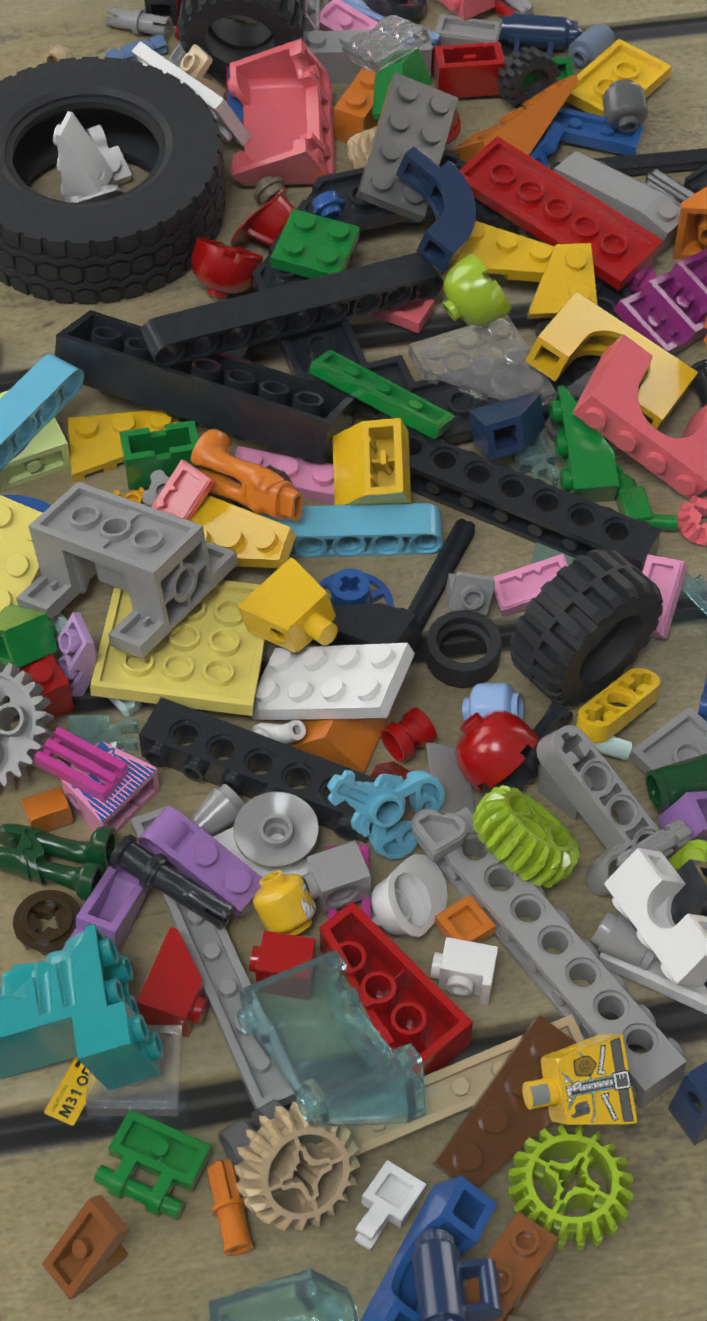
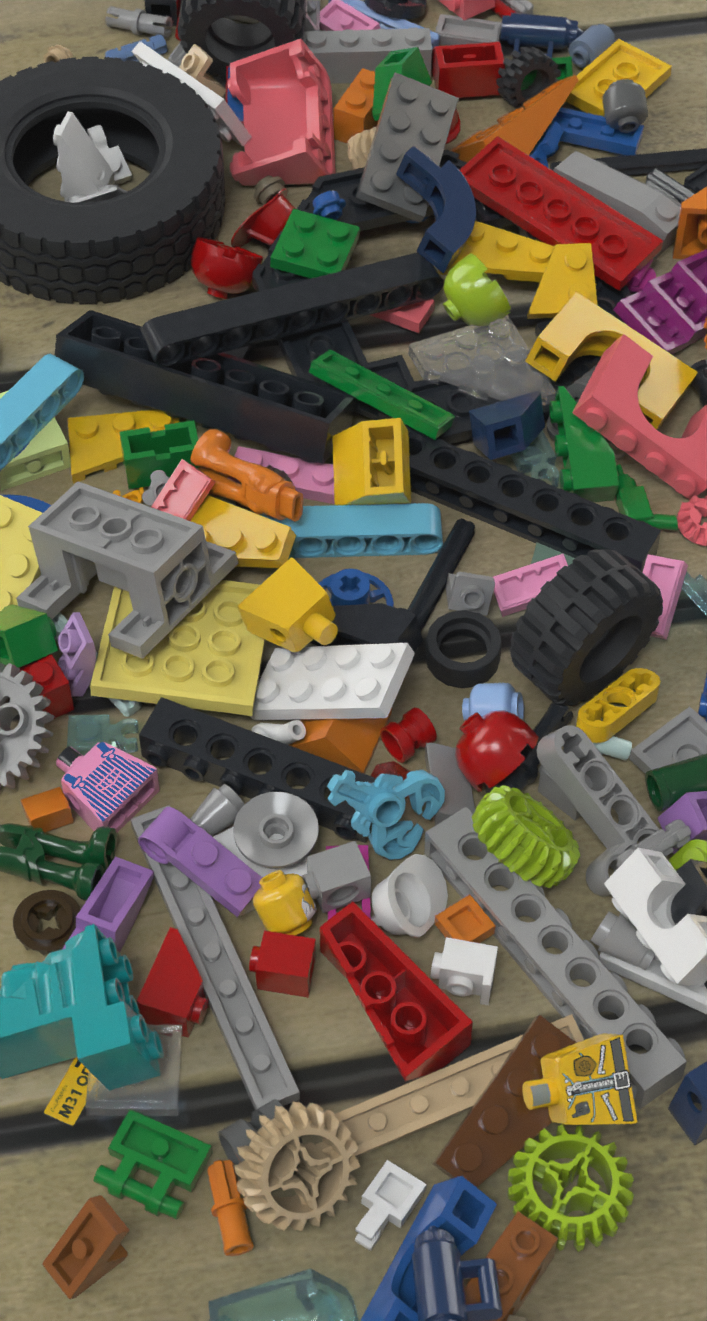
dark pink tile [34,726,128,803] -> none
black pin [109,834,235,930] -> none
clear light blue windscreen [237,950,427,1127] -> none
clear plate [341,15,431,73] -> none
light grey tile [412,809,468,863] -> none

